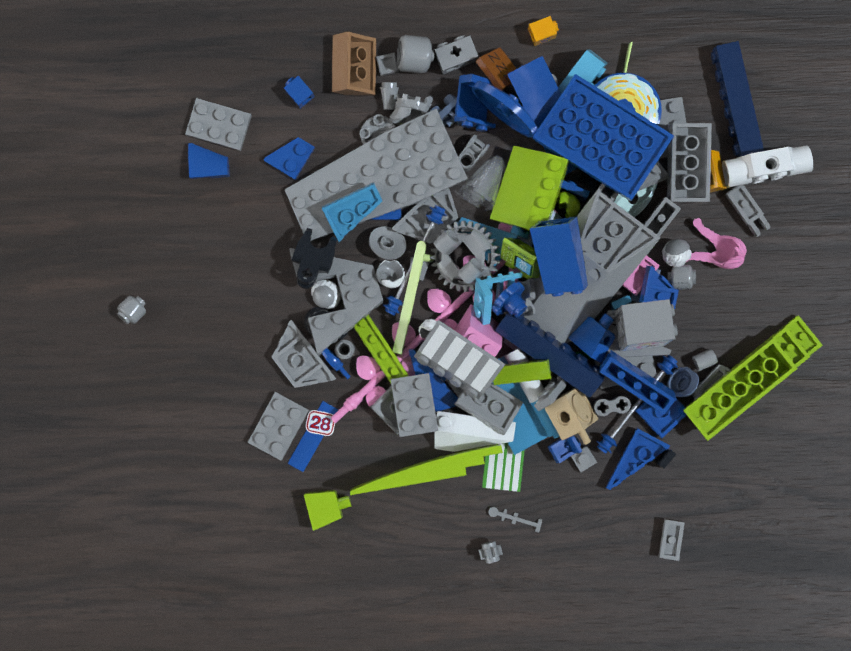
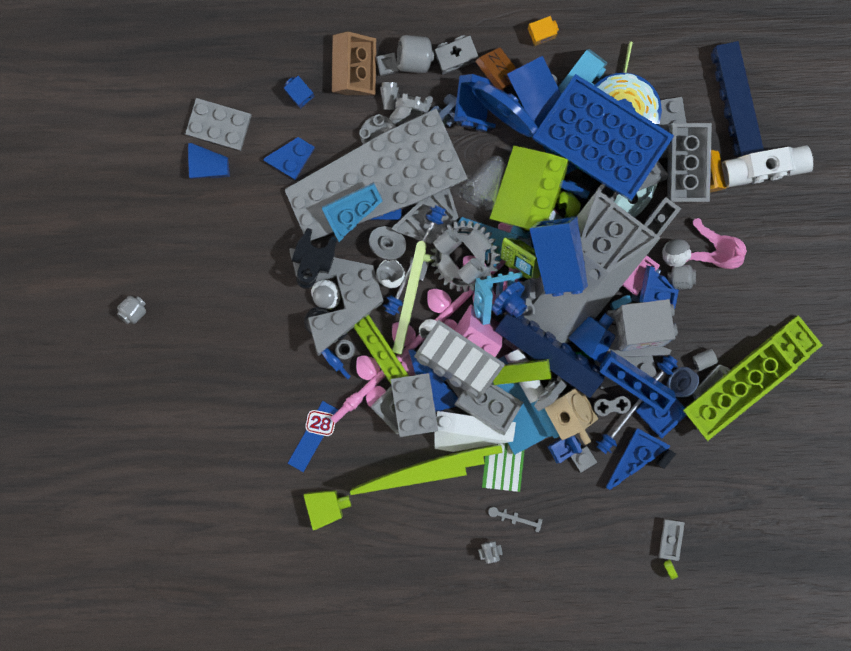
light grey plate [248,392,309,461] -> none
light grey wing [272,320,336,388] -> none
light grey piece [459,134,490,172] -> none
light grey hinge [725,185,770,237] -> none
none -> lime tile [664,560,678,580]

